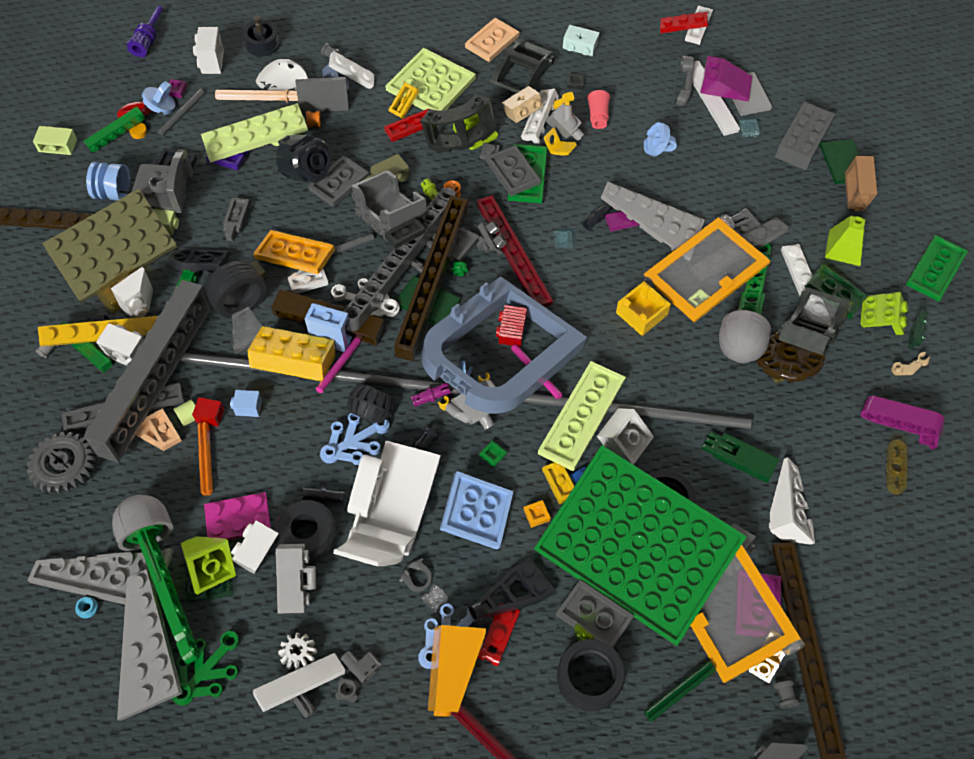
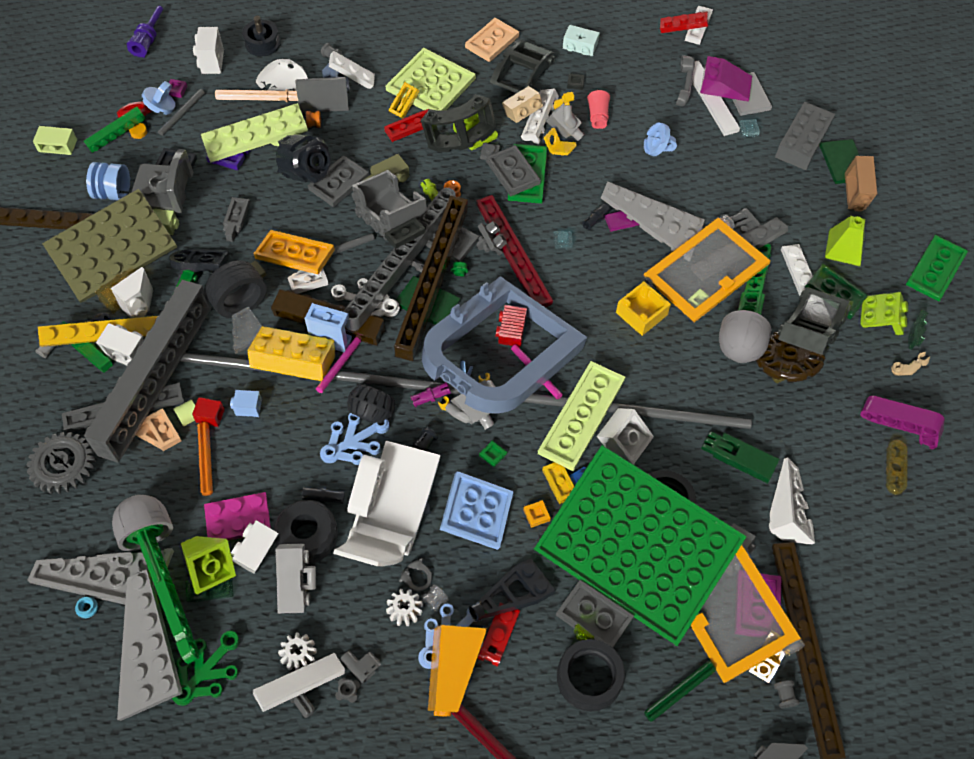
none -> white gear [386,589,423,626]

